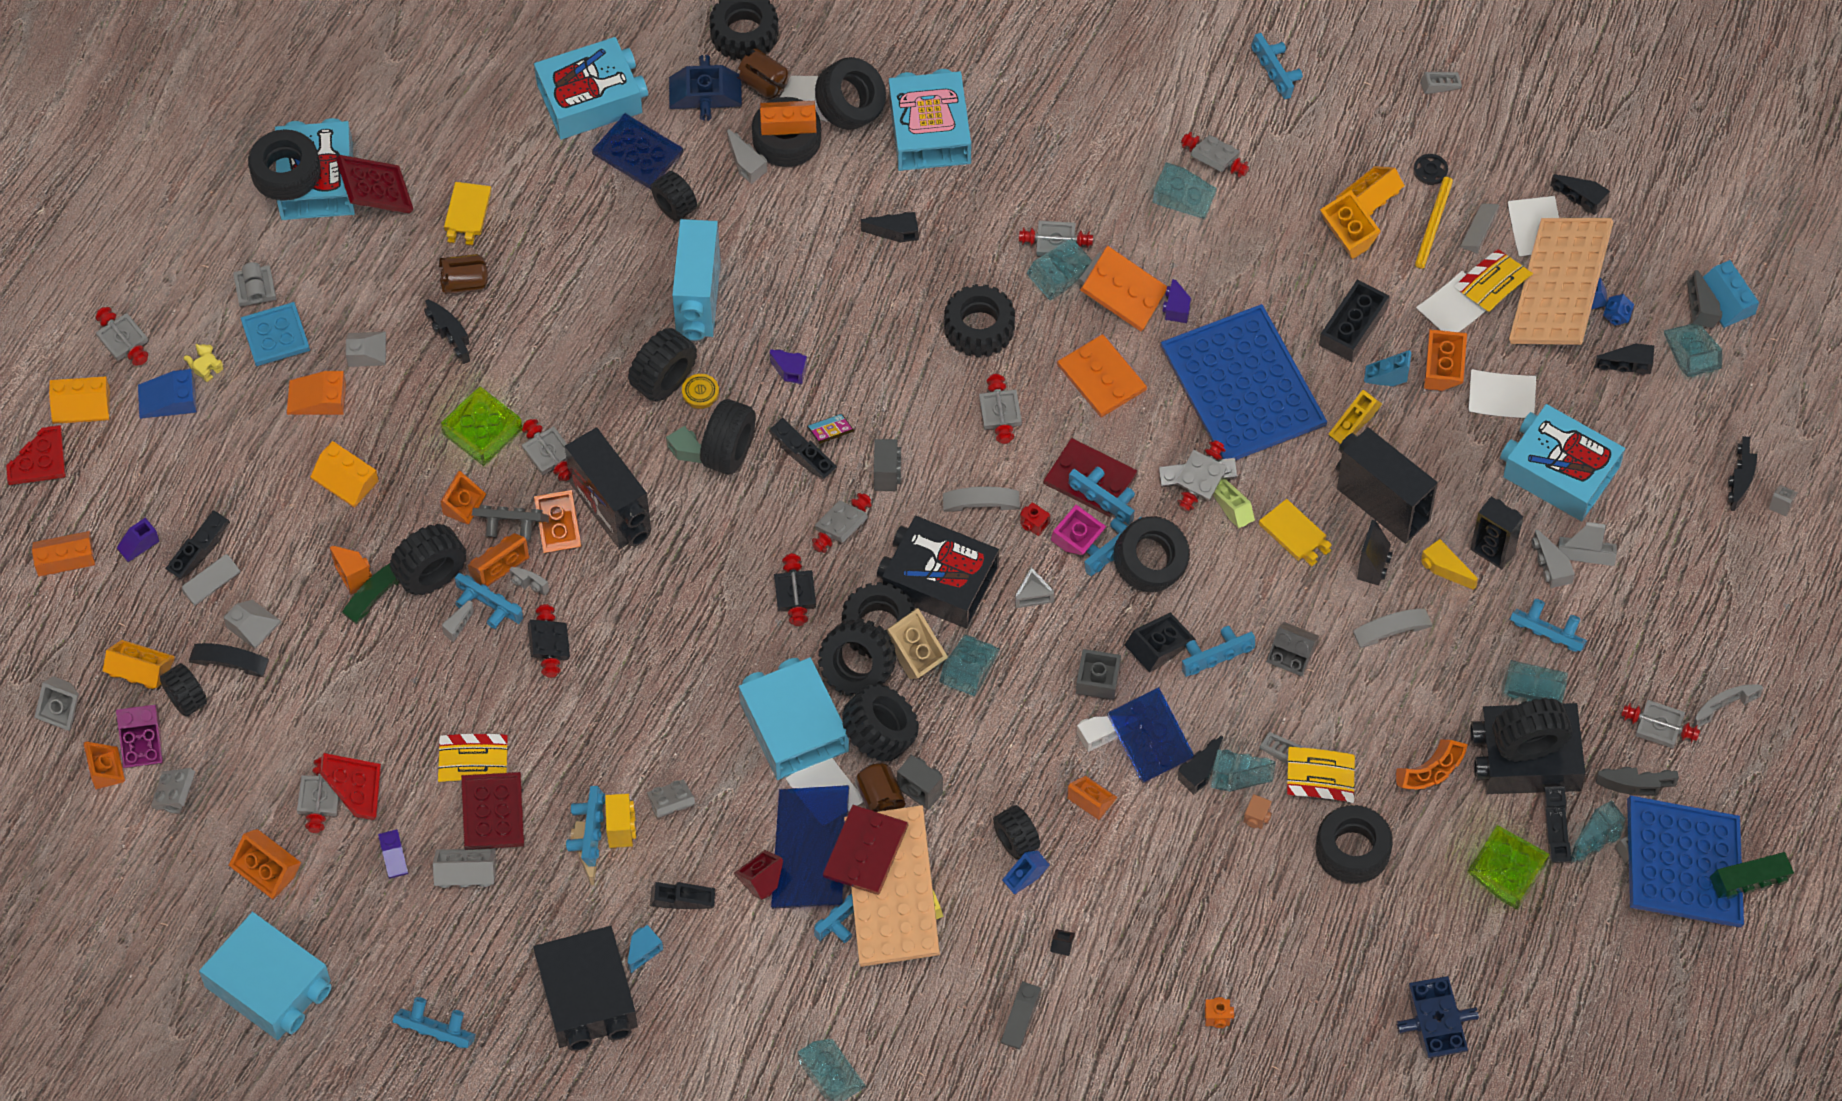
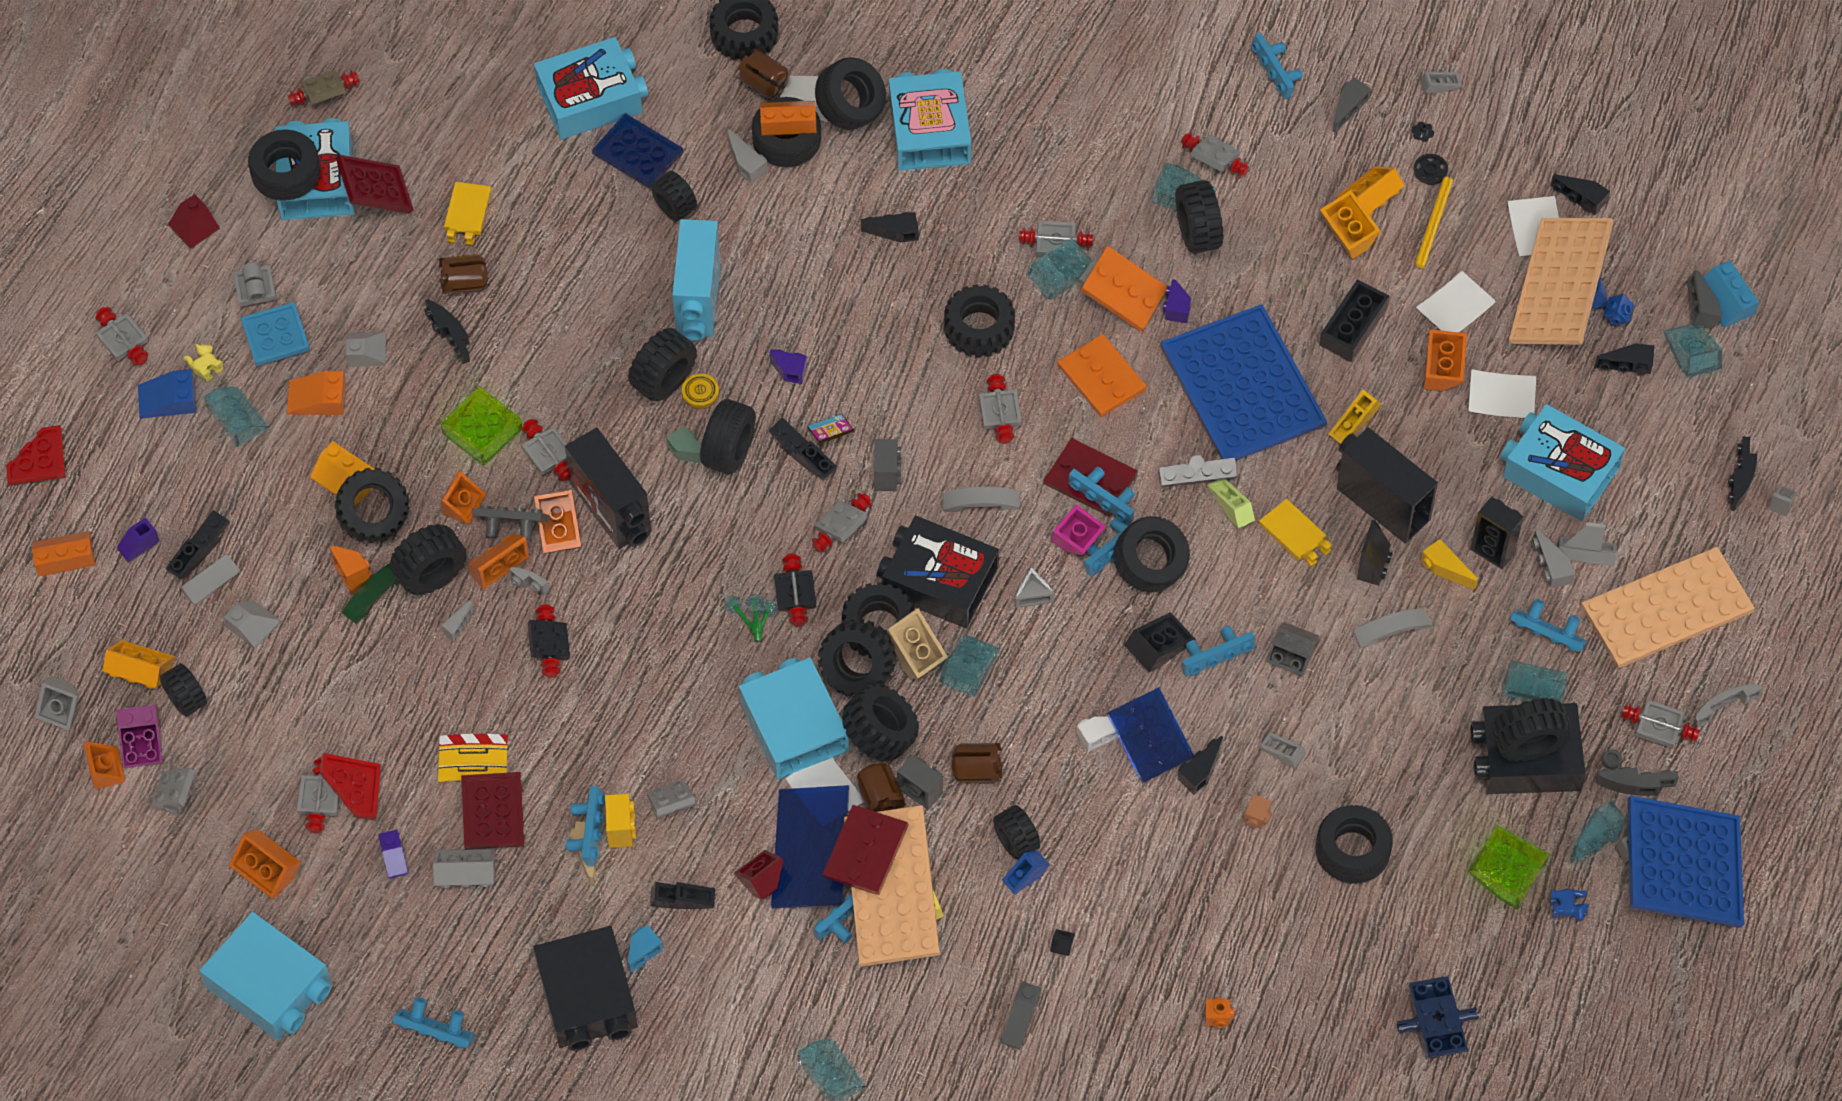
light orange slope [49,376,110,424] -> none
black slope [189,643,269,677] -> none
dark azure plate [455,573,523,629] -> none
dark blue slope [669,55,742,121] -> none
red brick [1020,502,1050,537] -> none
orange slope [1067,776,1117,820] -> none
dark grey brick [1076,649,1121,700] -> none
light grey plate [1176,440,1227,511] -> none
clear light blue slope [1211,750,1276,792] -> none
yellow sticker [1287,747,1355,803] -> none
dark azure slope [1364,350,1411,387] -> none
orange brick [1396,739,1468,789] -> none
yellow sticker [1454,249,1533,312] -> none
light grey slope [1461,204,1499,254] -> none
black slope [1545,786,1572,863] -> none
dark green brick [1710,852,1794,899] -> none
none -> dark red slope [168,194,220,249]
none -> clear light blue slope [204,387,269,447]
none -> dark tan plate [287,70,360,108]
none -> black tyre [334,468,409,543]
none -> clear light blue plant [724,594,778,641]
none -> reddish brown cylinder [951,743,1003,783]
none -> black tyre [1175,180,1224,254]
none -> dark grey slope [1333,77,1371,133]
none -> black plant [1412,122,1434,142]
none -> blue animal [1550,889,1589,921]
none -> light nougat plate [1581,547,1755,668]
none -> dark grey tile [1602,749,1622,770]

